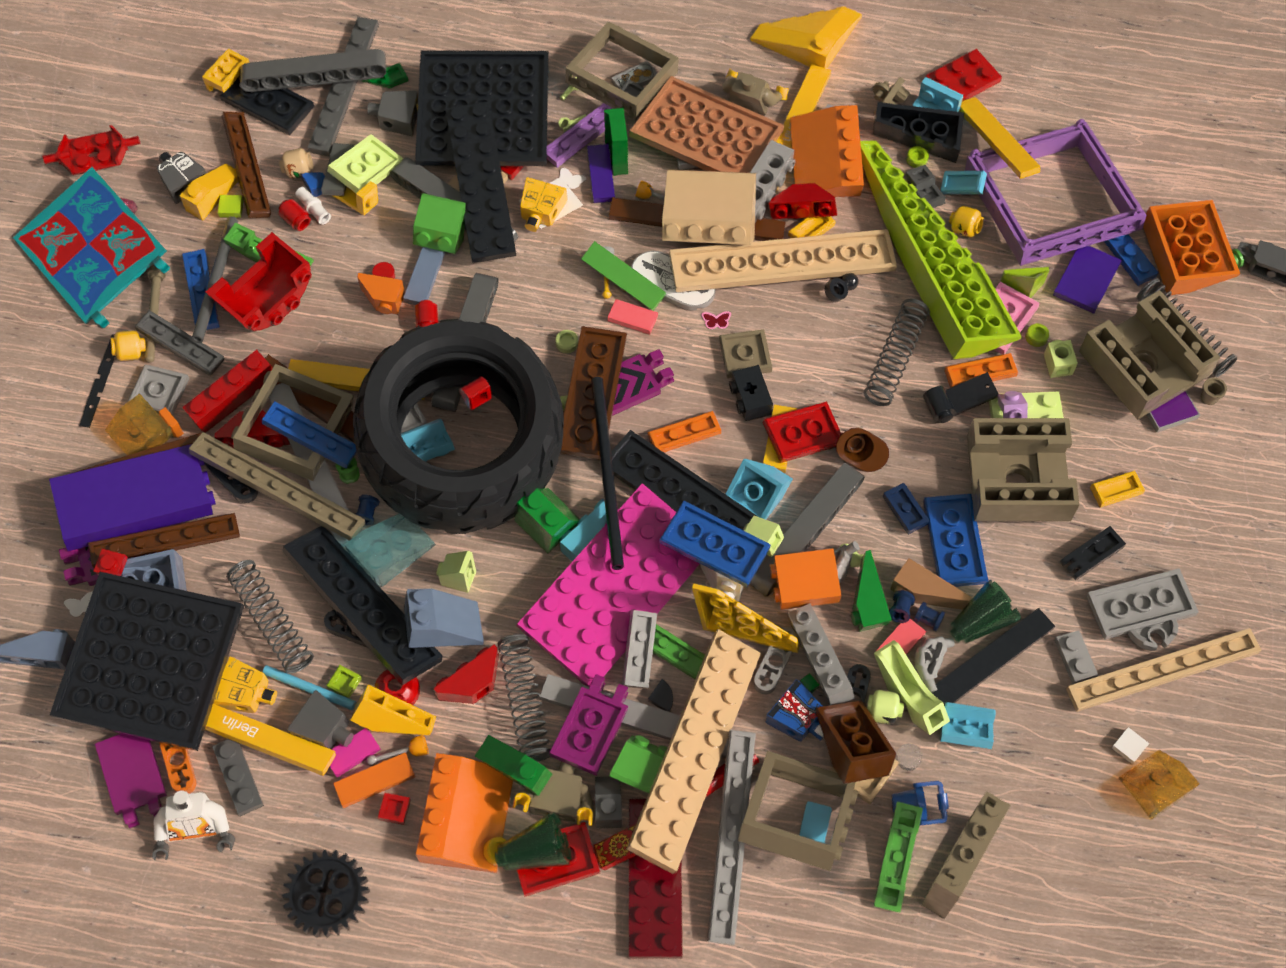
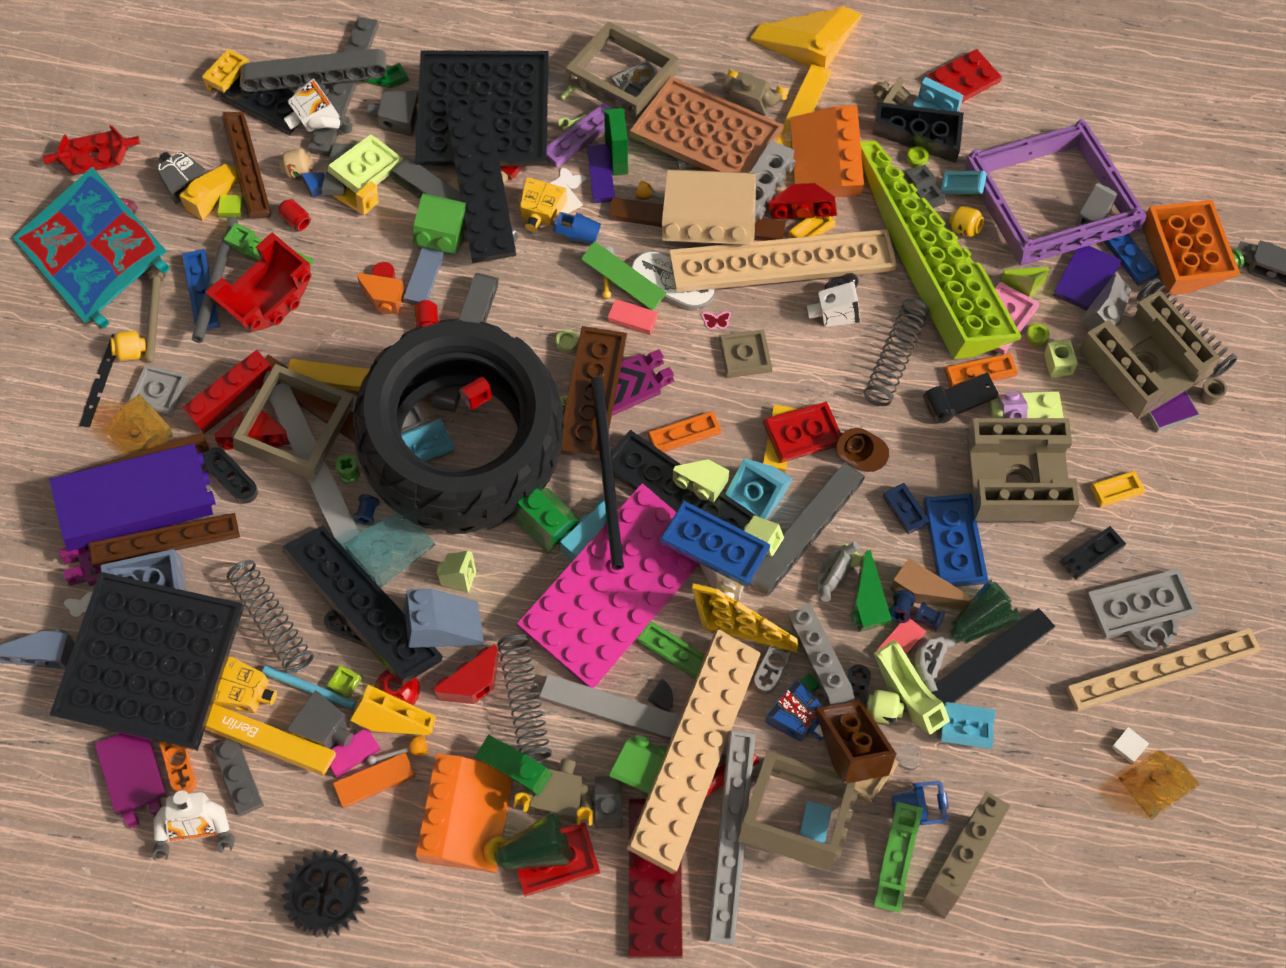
red plate [93,549,128,576] -> none
dark grey tile [135,310,225,376] -> none
orange tile [158,407,184,438] -> none
dark tan plate [189,432,365,542] -> none
blue plate [262,401,357,469] -> none
white pin [295,187,331,225] -> none
red plate [378,793,411,825] -> none
magenta tile [550,674,628,776] -> none
tile [593,823,637,871] -> none
light grey plate [622,610,657,688] -> none
black brick [729,365,773,422] -> none
orange brick [770,548,841,610] -> none
yellow tile [959,97,1041,179] -> none
light grey plate [1054,631,1098,684] -> none
none -> white torso [284,79,353,134]
none -> blue piece [552,212,601,244]
none -> yellowish green slope [673,459,729,503]
none -> white torso [807,282,861,327]
none -> light grey slope [1075,183,1117,227]
none -> light grey slope [1080,274,1131,330]

